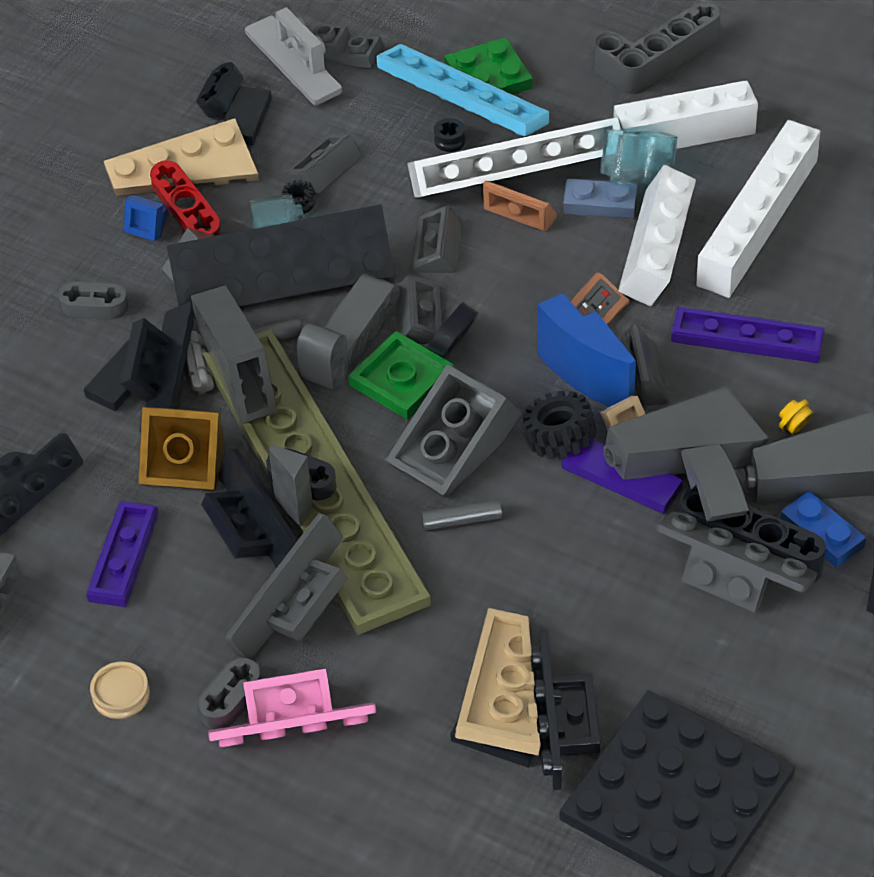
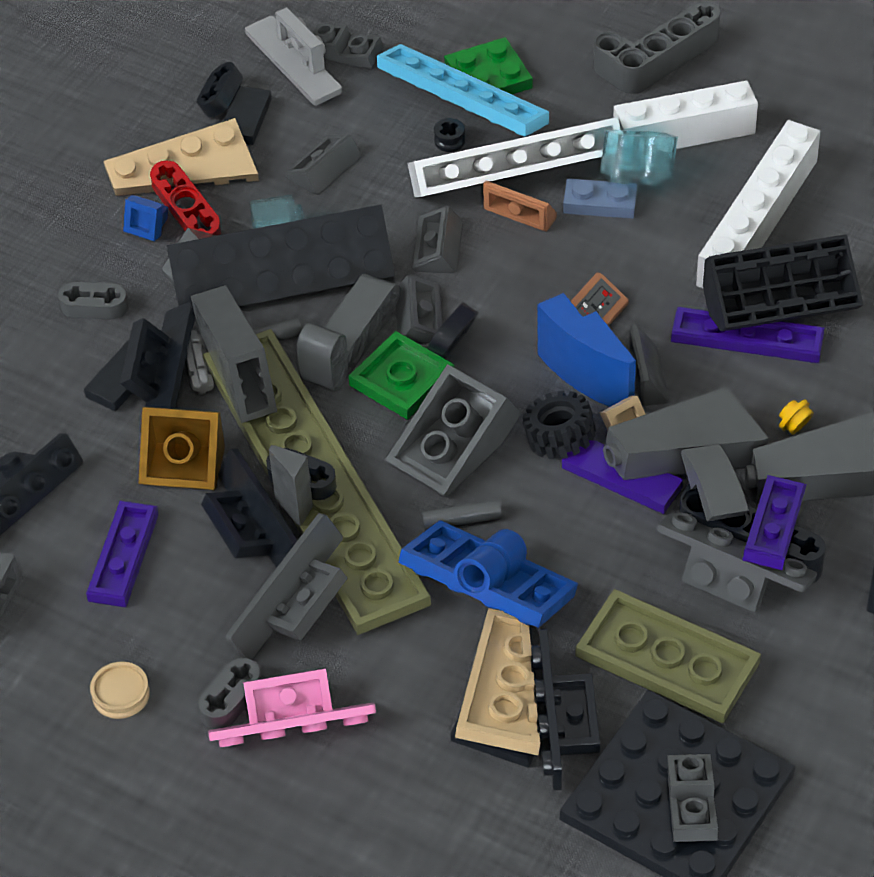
black bush [282,180,315,215] -> none
white brick [618,165,696,307] -> none
blue plate [780,491,866,568] -> none
none -> blue plate [398,520,578,628]
none -> olive plate [575,589,761,724]
none -> dark grey slope [667,754,718,842]
none -> black piece [703,234,863,331]
none -> dark purple tile [742,475,807,570]

